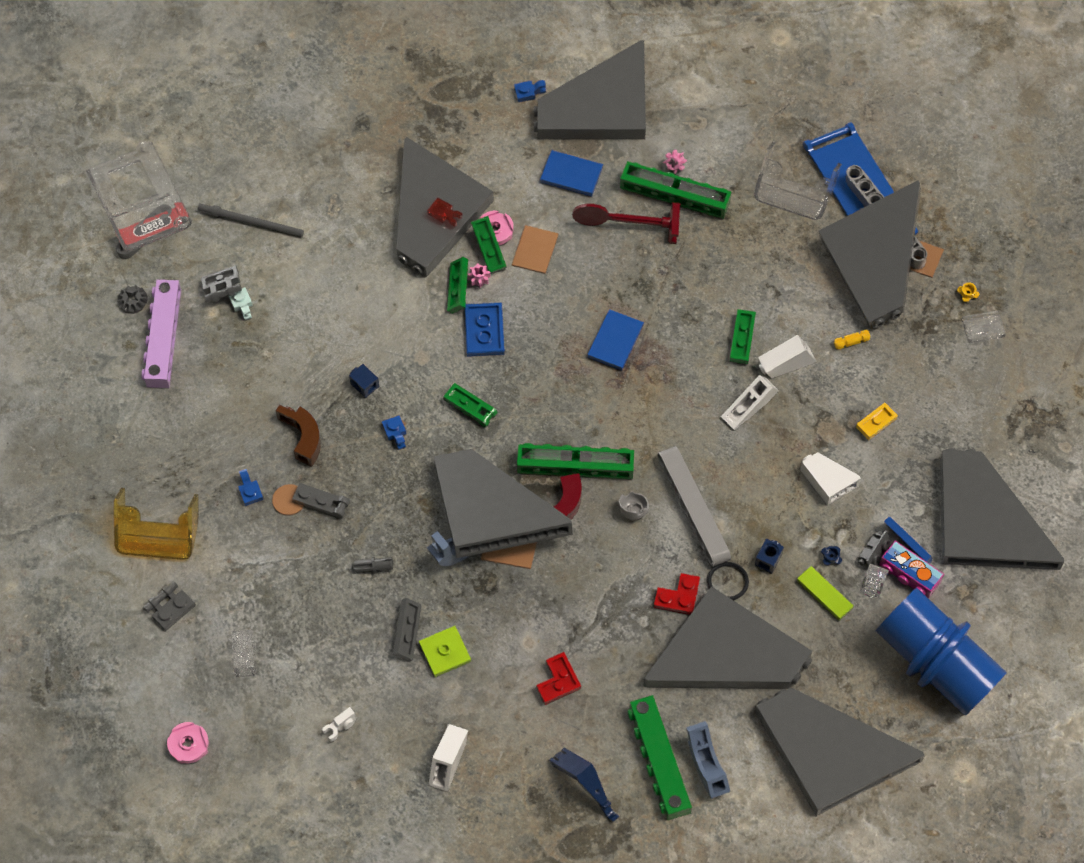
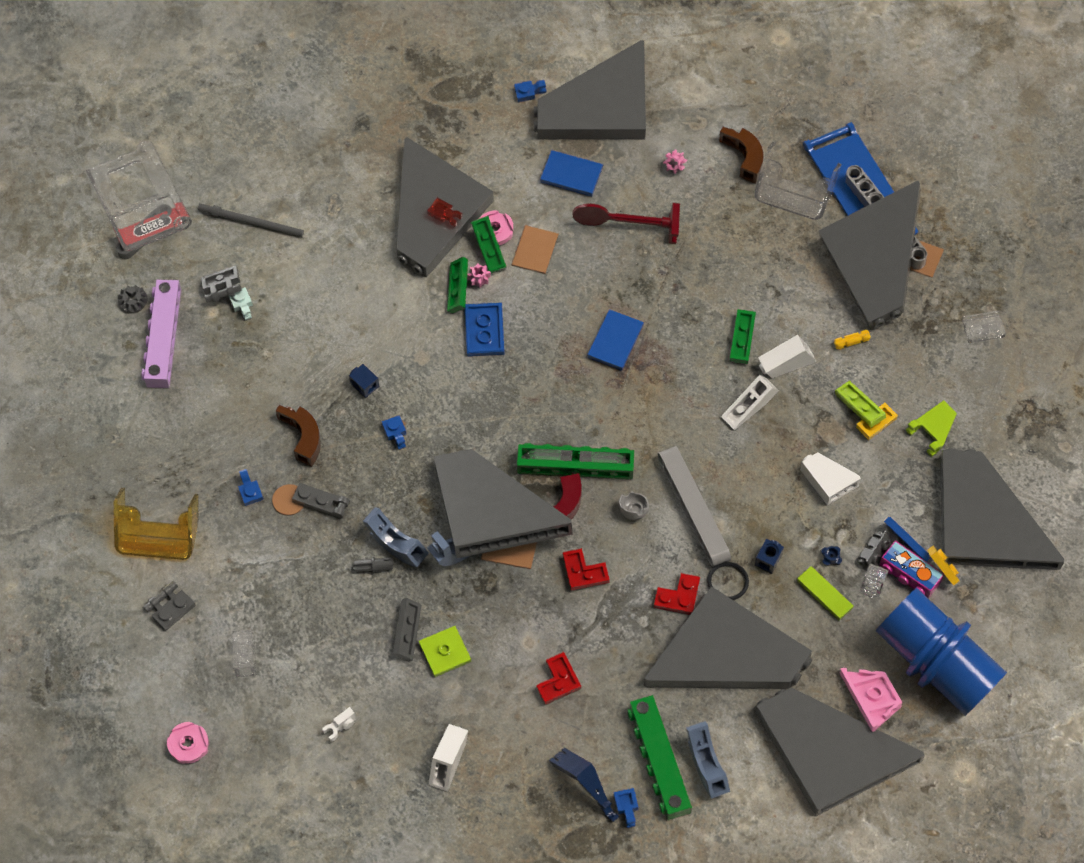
green plate [443,383,498,427] -> none
green piece [620,161,731,219] -> none
yellow plate [957,283,979,302] -> none
none -> sand blue arch [363,507,429,567]
none -> red plate [563,548,610,591]
none -> blue plate [614,788,638,828]
none -> reddish brown arch [719,126,763,184]
none -> lime tile [835,380,886,428]
none -> bright pink wing [840,668,902,732]
none -> lime flag [905,400,957,457]
none -> yellow plate [927,545,960,586]

